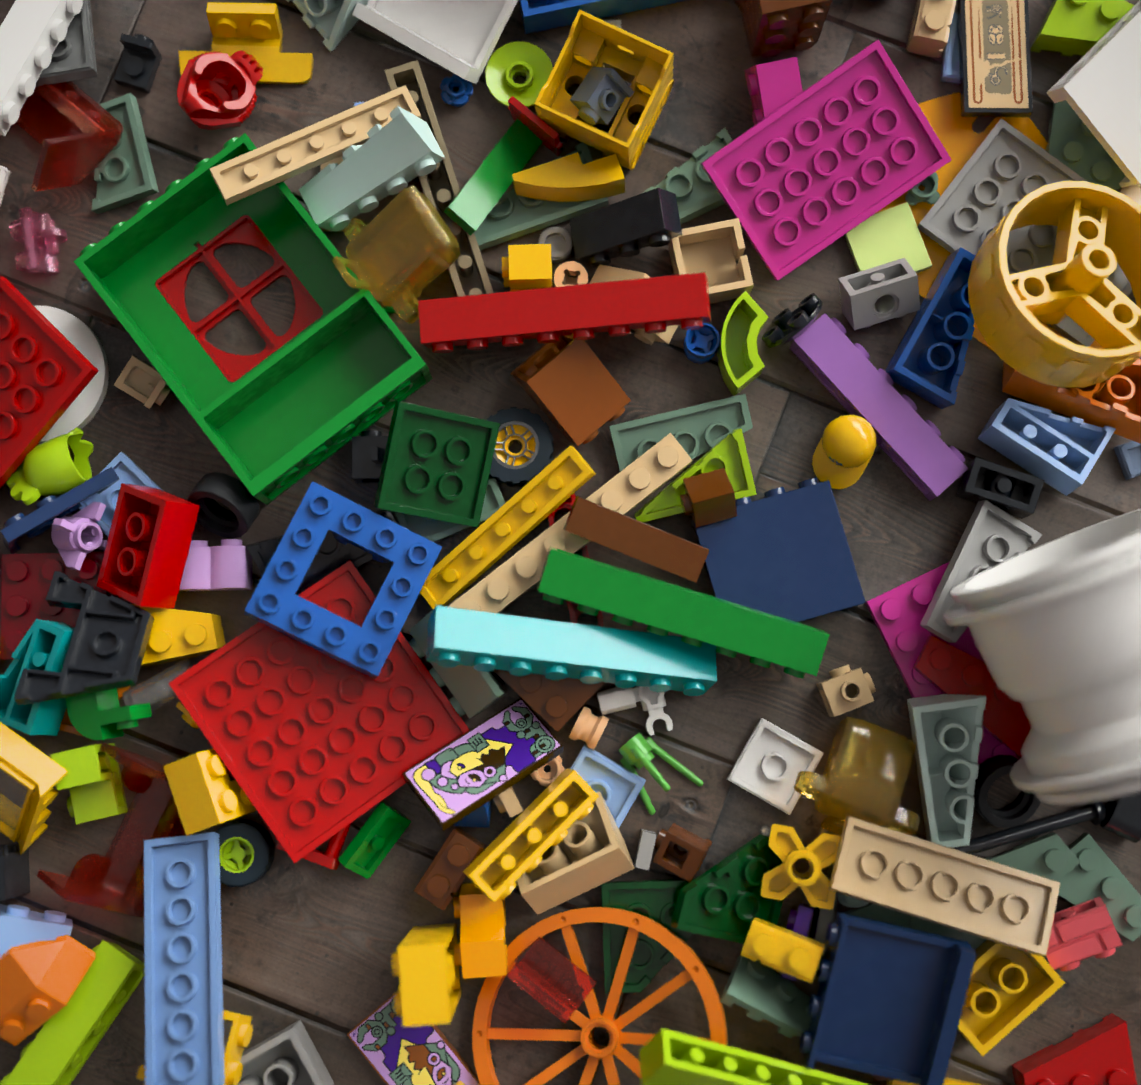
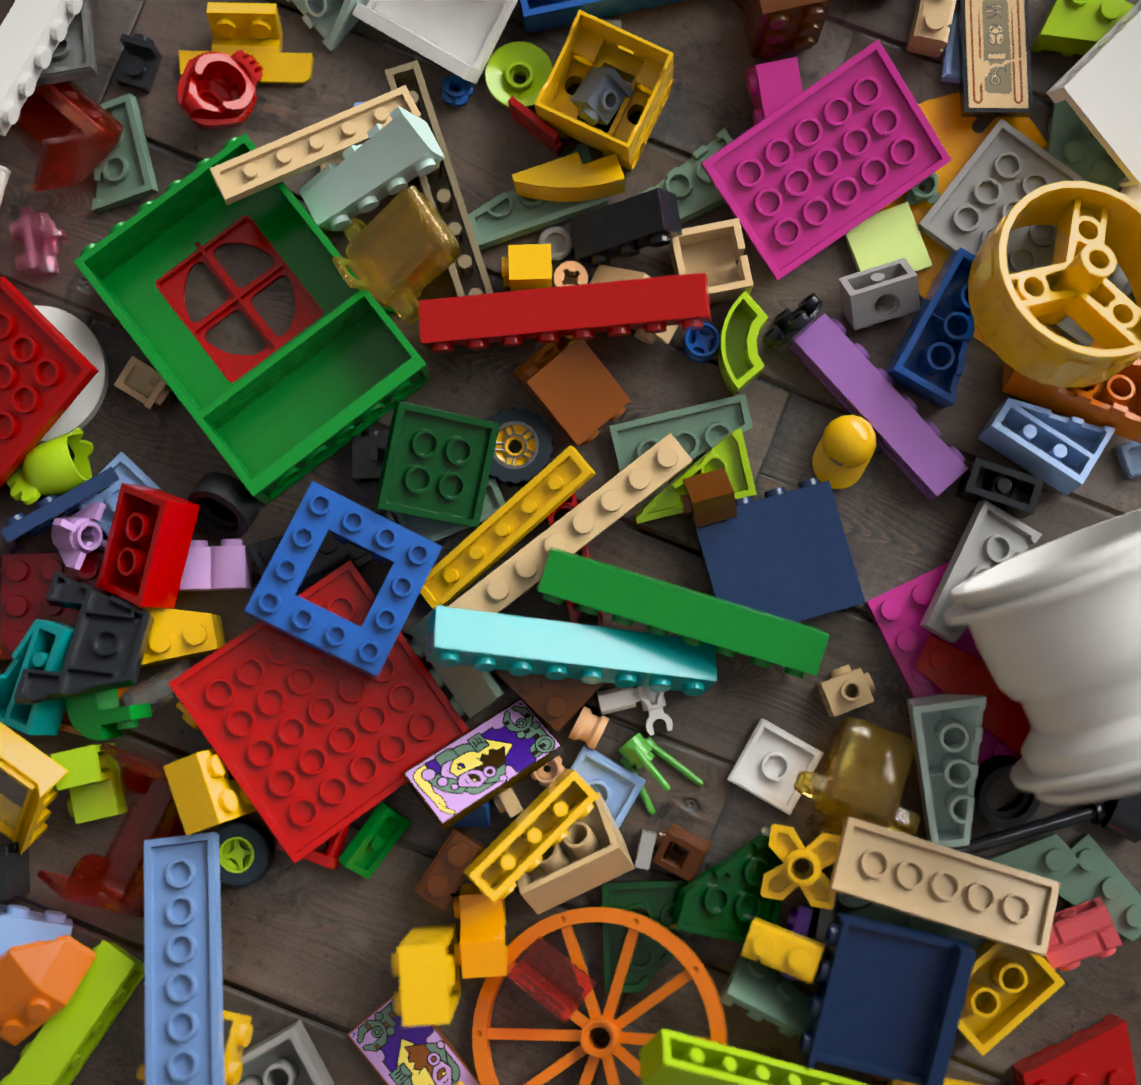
green tile [444,118,543,236] -> none
reddish brown tile [563,496,710,583] -> none

